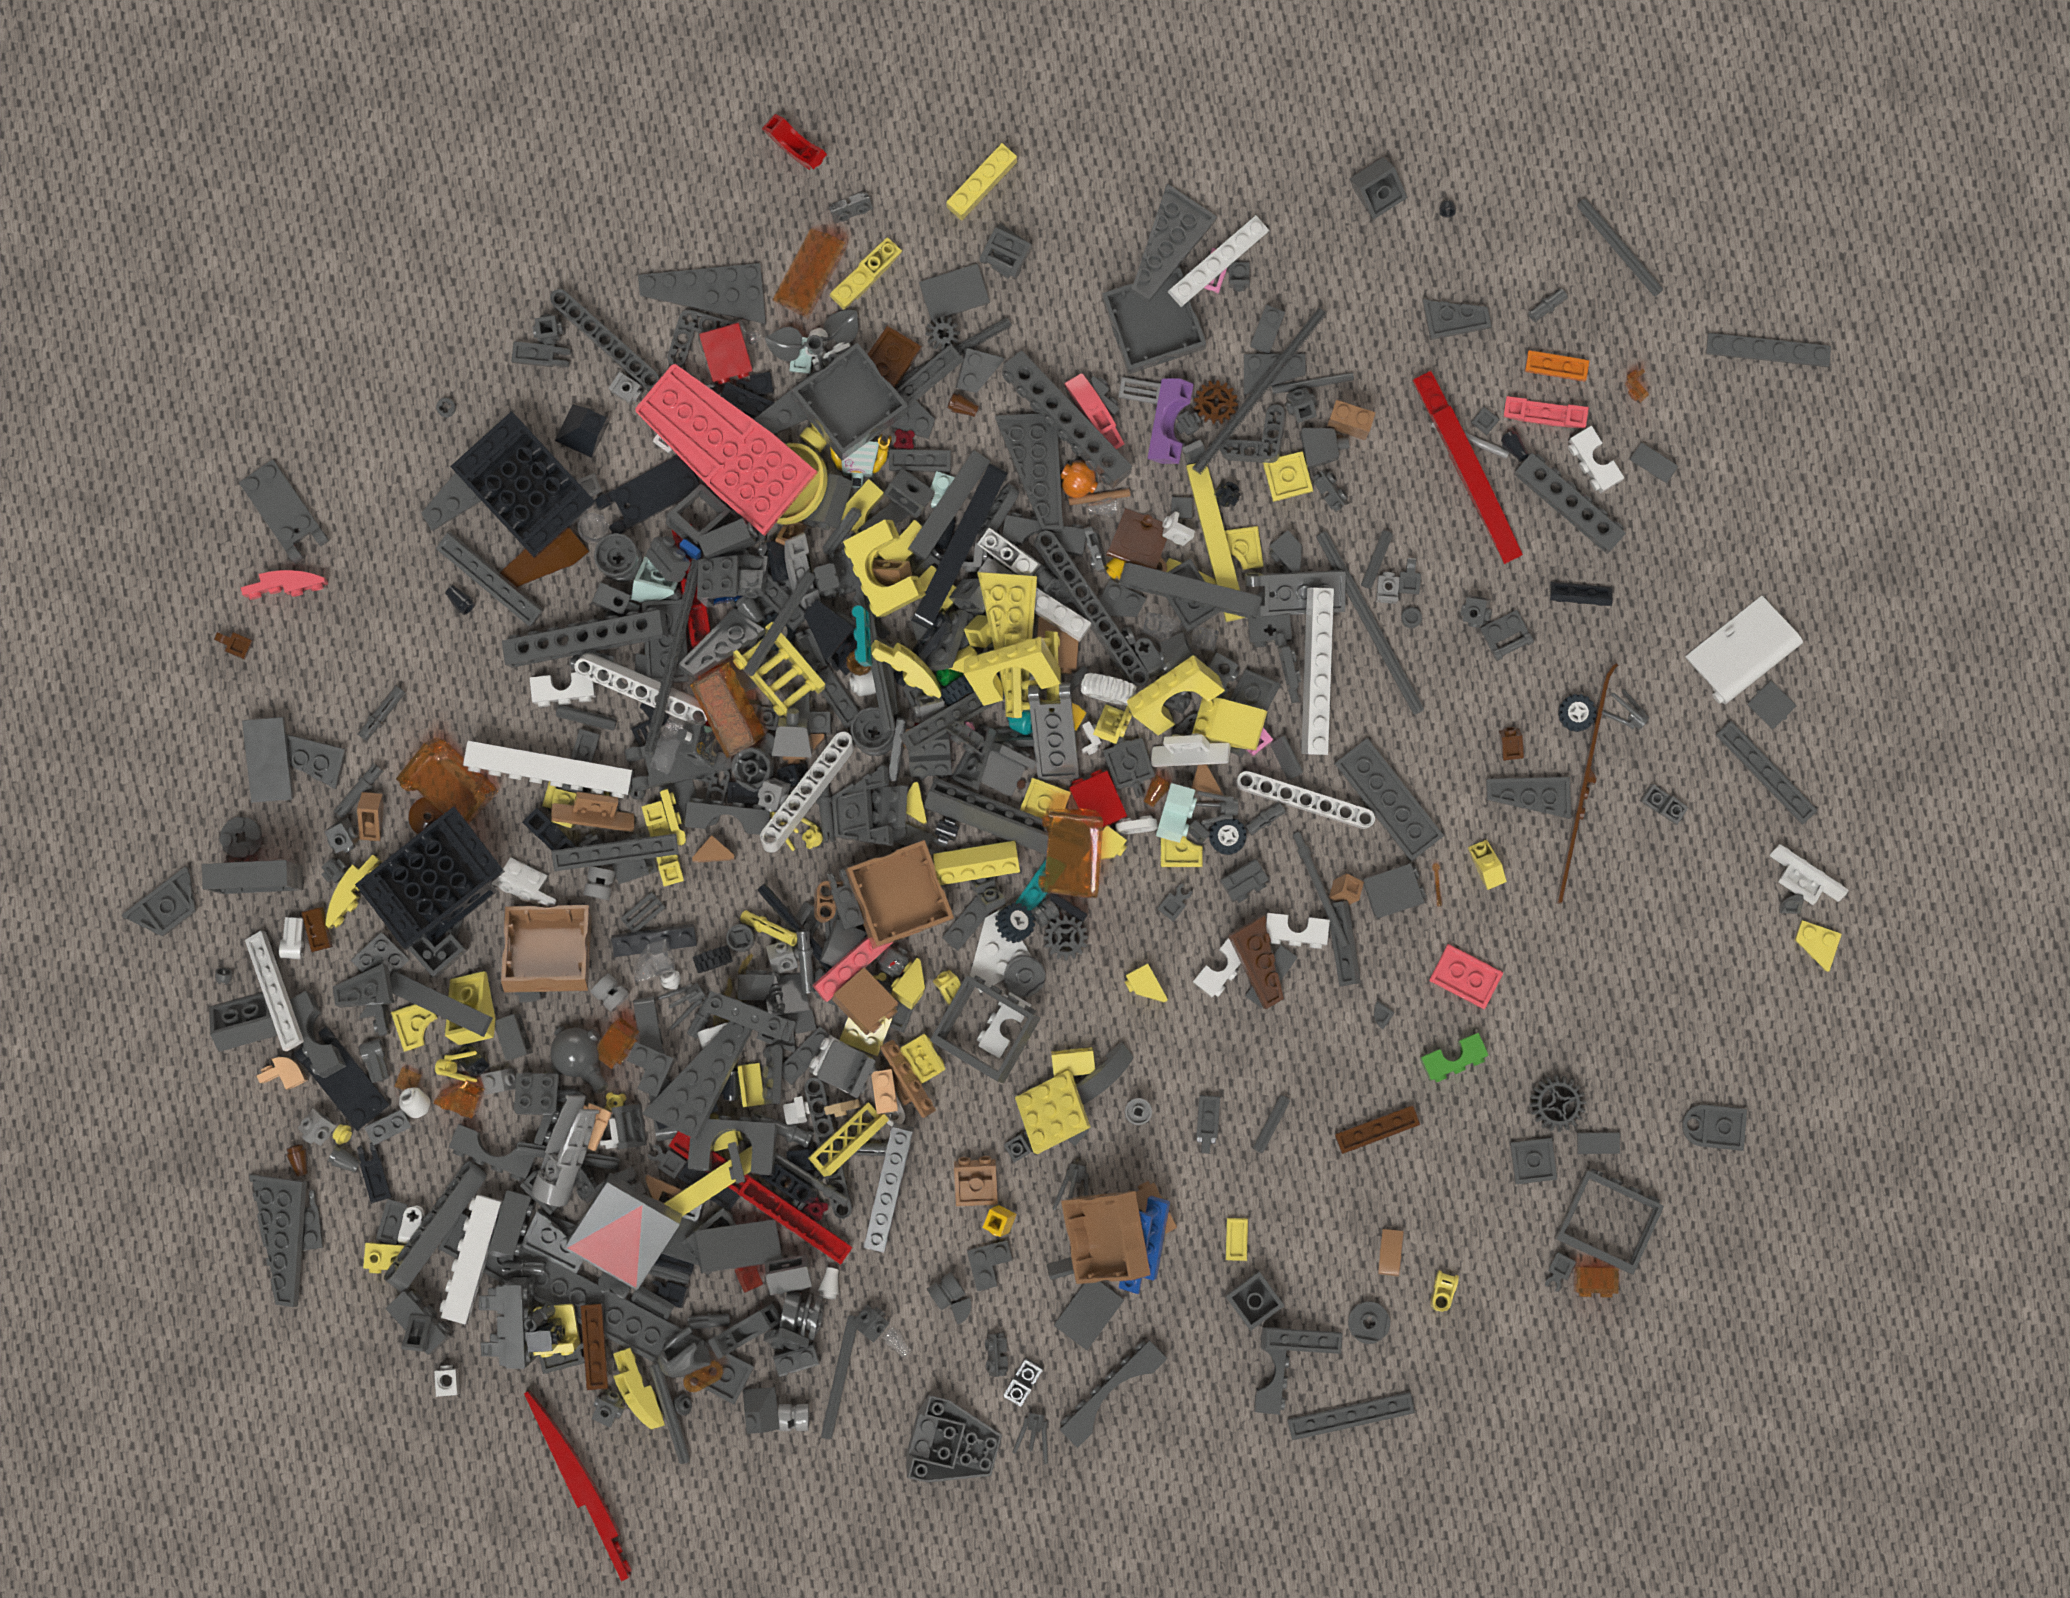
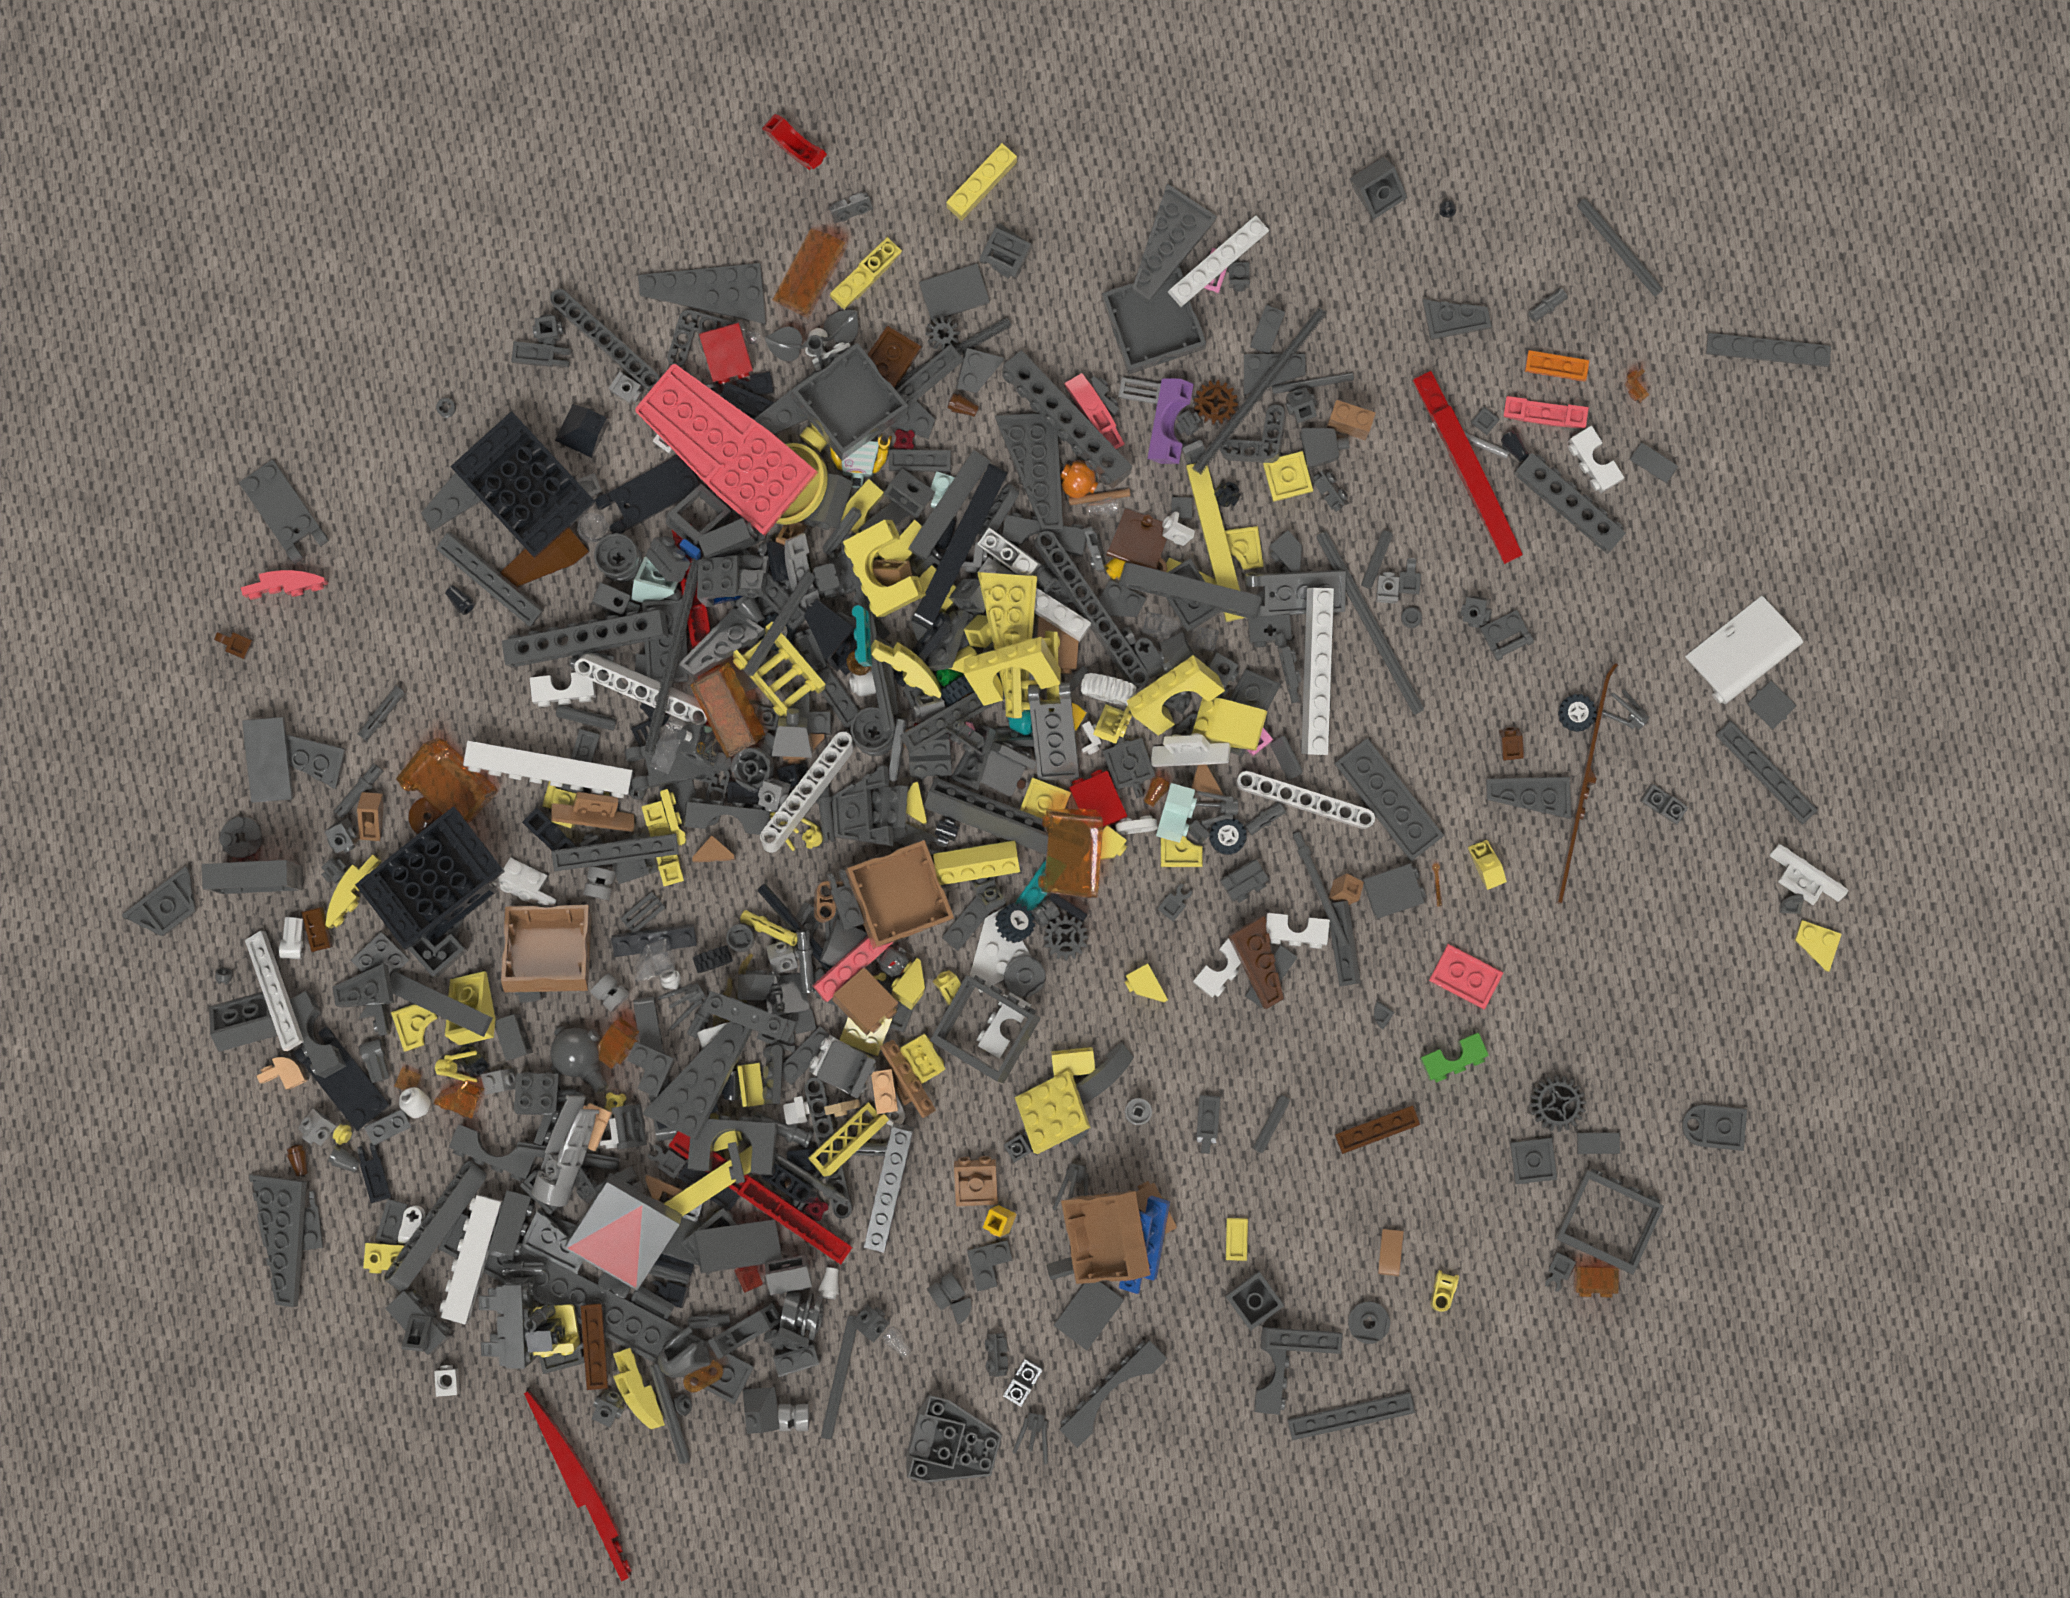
light aqua plate [789,337,813,374] -> none
black plate [1549,581,1613,606] -> none

